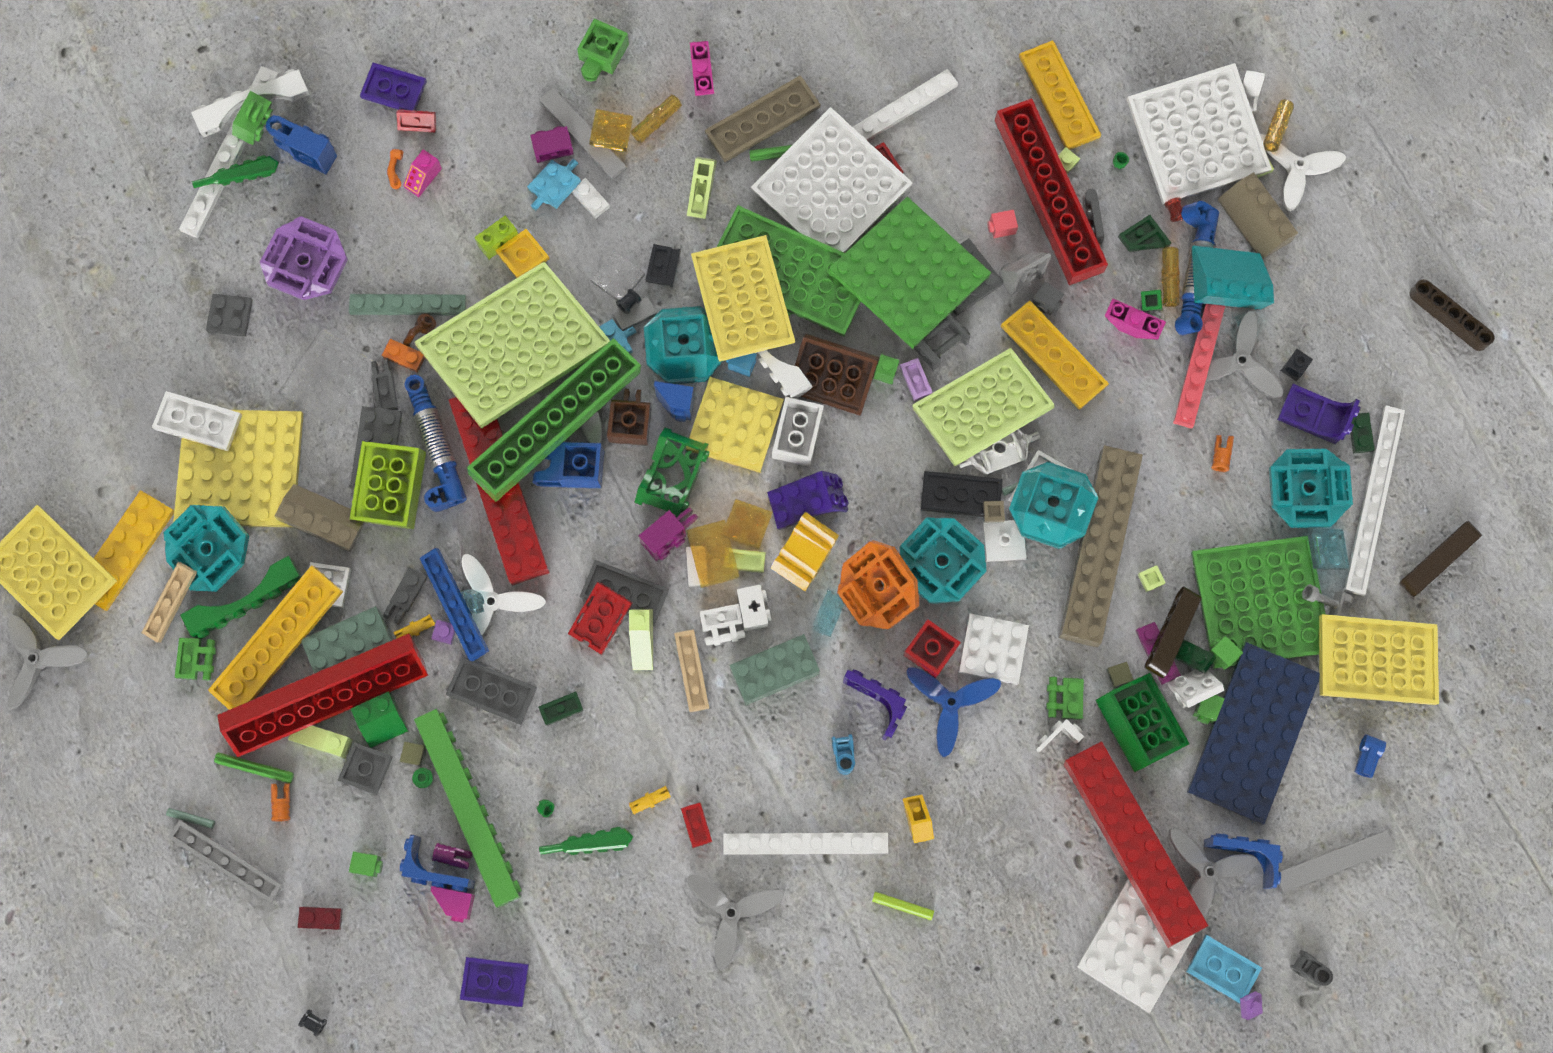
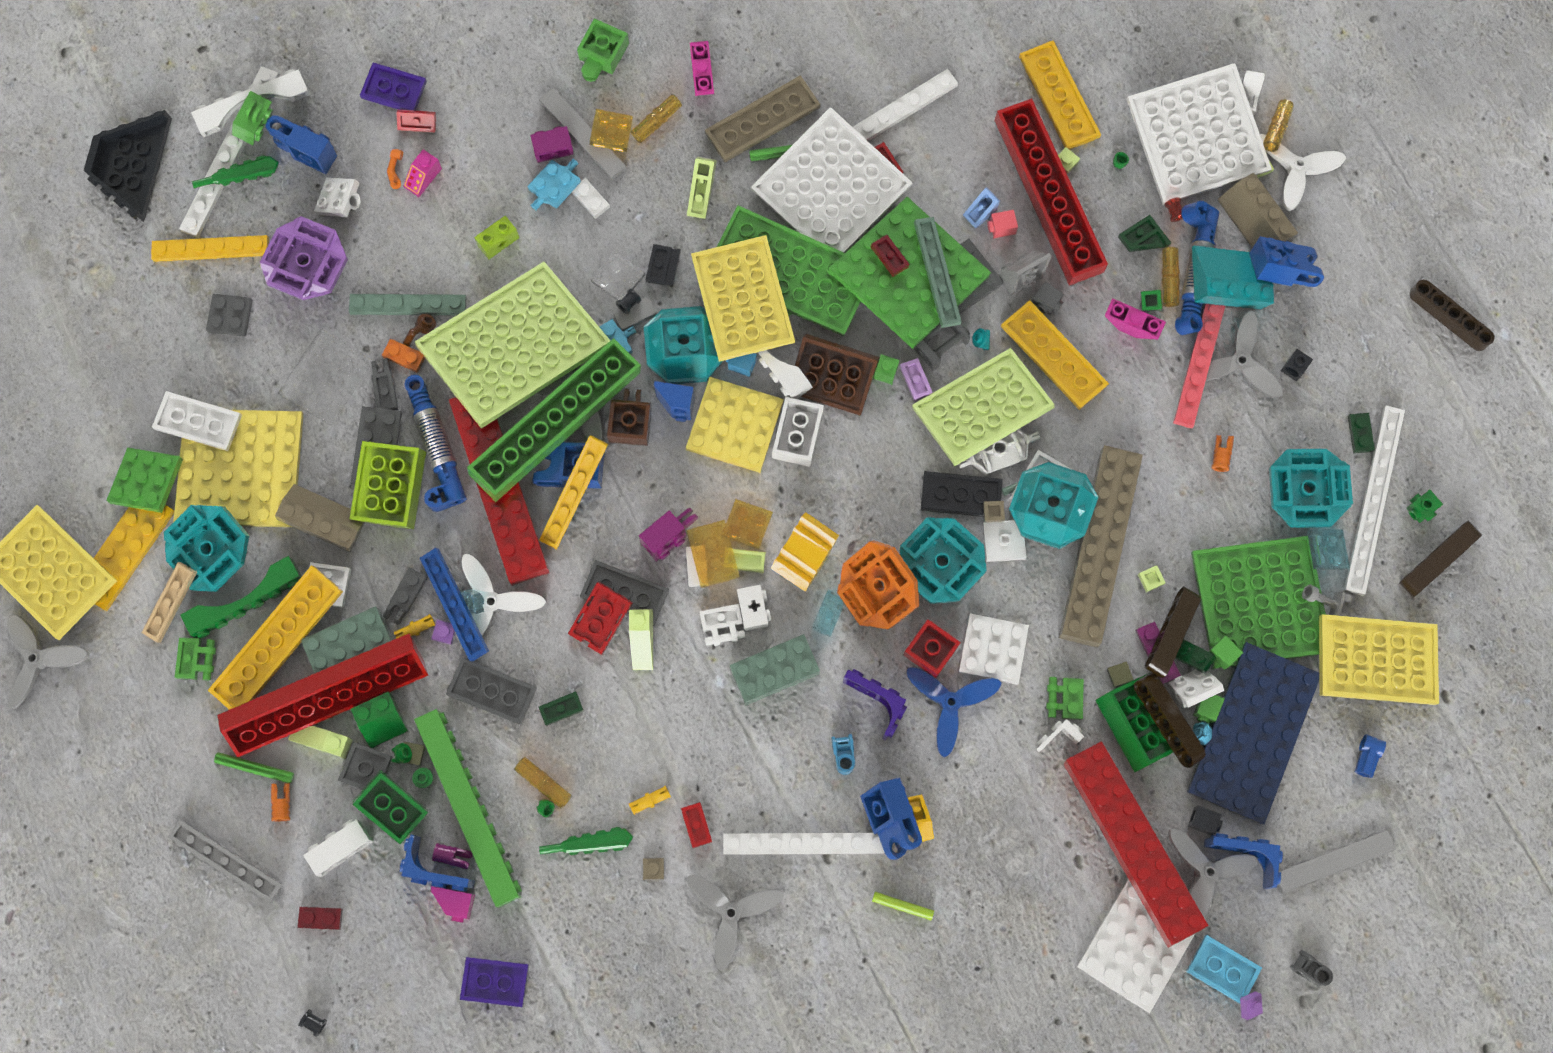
sand green piece [166,808,215,829] -> none
bright green brick [349,851,383,877] -> none
yellow plate [495,229,550,278] -> none
green fence [634,427,710,518] -> none
tan plate [674,629,709,713] -> none
dark purple bracket [767,471,849,530] -> none
dark grey hinge [1085,188,1104,244] -> none
dark purple bracket [1277,384,1361,444] -> none
none -> black piece [83,110,172,222]
none -> bright green plate [106,447,183,513]
none -> yellow plate [151,235,269,262]
none -> white brick [303,819,374,877]
none -> white plate [314,177,361,217]
none -> green brick [352,770,428,844]
none -> green plate [391,743,412,764]
none -> clear yellow axle [514,757,572,809]
none -> yellow plate [539,435,608,549]
none -> dark tan plate [643,858,664,880]
none -> blue brick [860,778,922,860]
none -> dark red plate [870,235,910,277]
none -> sand green plate [914,217,962,328]
none -> light blue slope [963,187,1000,228]
none -> teal plate [972,328,990,350]
none -> dark brown beam [1134,673,1206,768]
none -> black brick [1188,806,1223,835]
none -> medium azure plate [1193,722,1212,746]
none -> blue brick [1249,236,1324,287]
none -> green brick [1406,490,1443,523]

